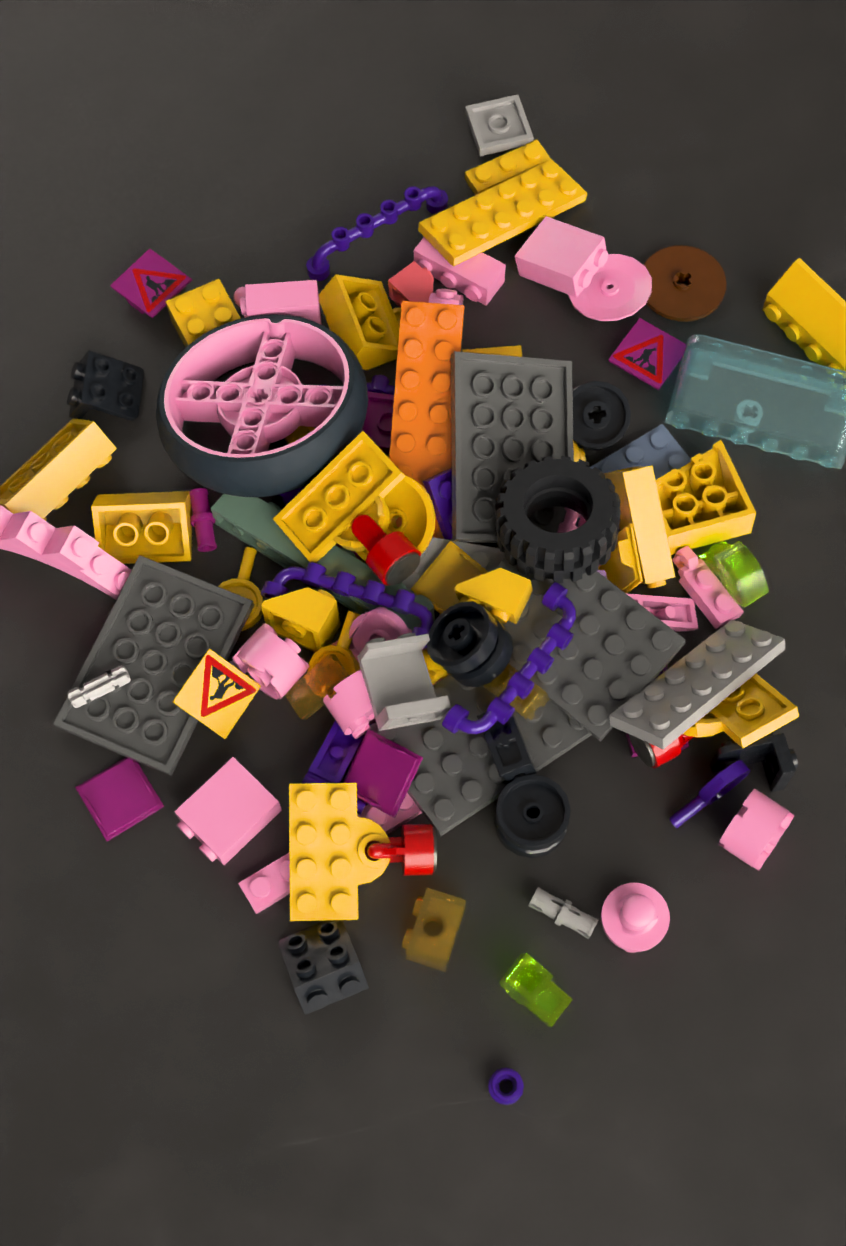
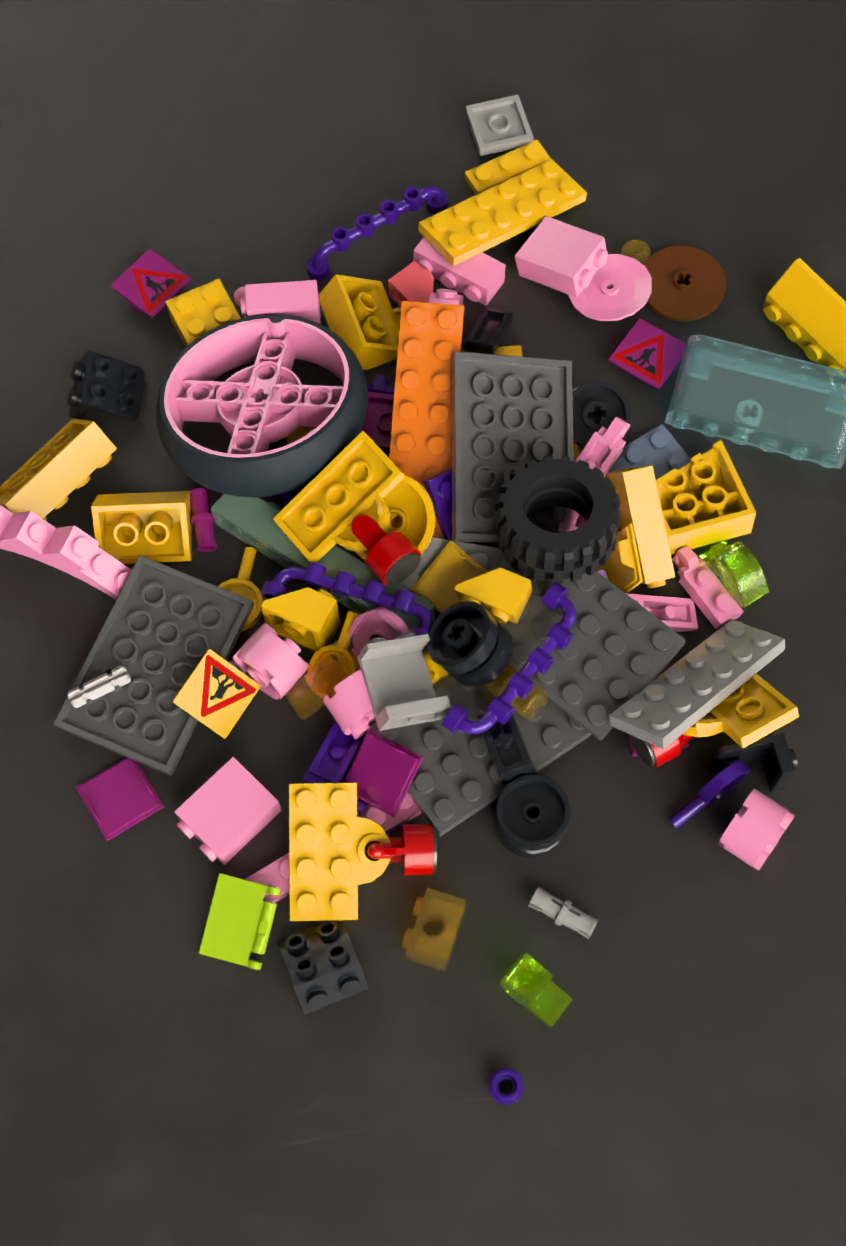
bright pink plate [600,883,670,953] -> none
none -> lime piece [199,873,281,970]
none -> black tile [465,307,513,355]
none -> bright pink hinge [575,417,630,478]
none -> clear yellow plate [621,240,651,265]

